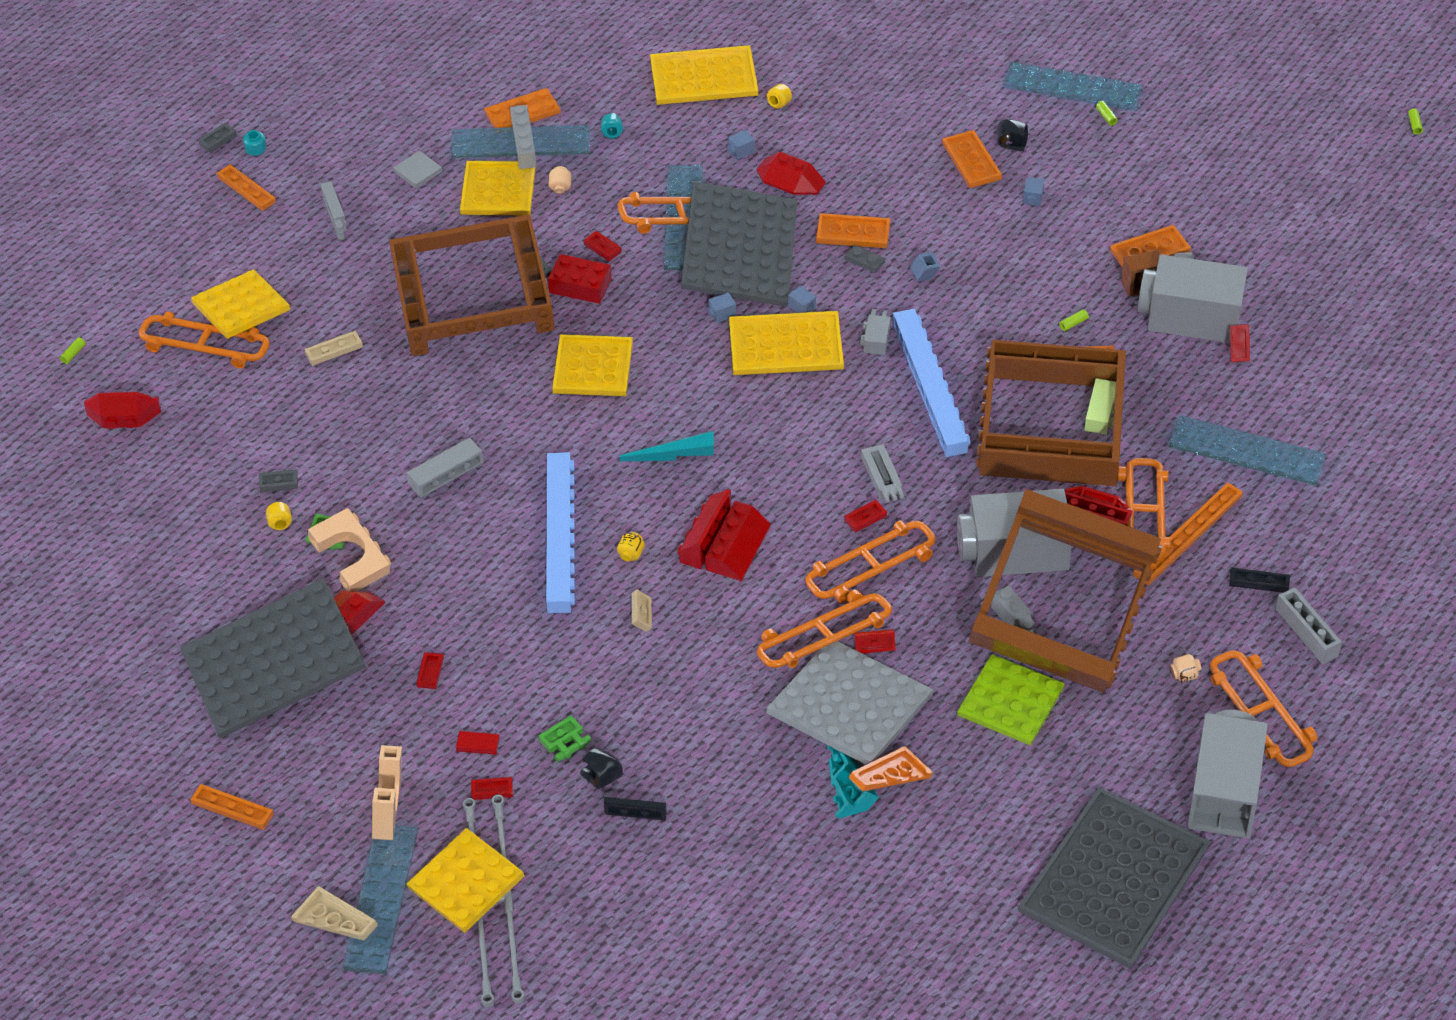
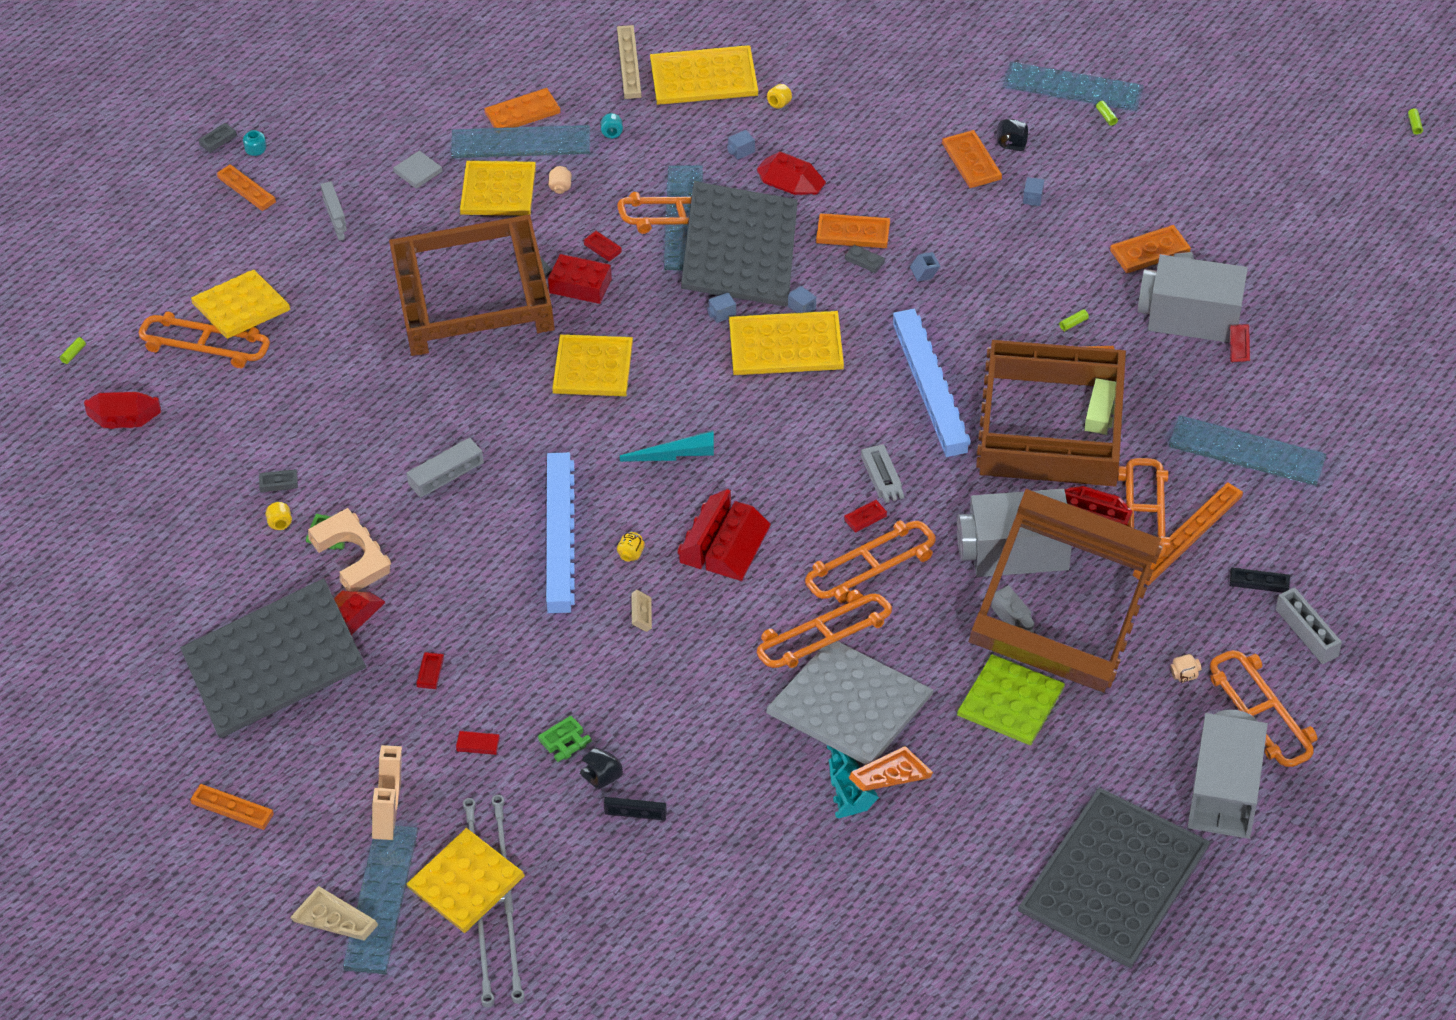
tan plate [305,331,363,366] -> none
red tile [471,777,513,800] -> none
light grey brick [510,105,536,169] -> none
red plate [854,629,896,653] -> none
light grey hinge [860,309,891,355] -> none
dark orange brick [1121,249,1160,297] -> none
none -> tan plate [617,25,641,99]

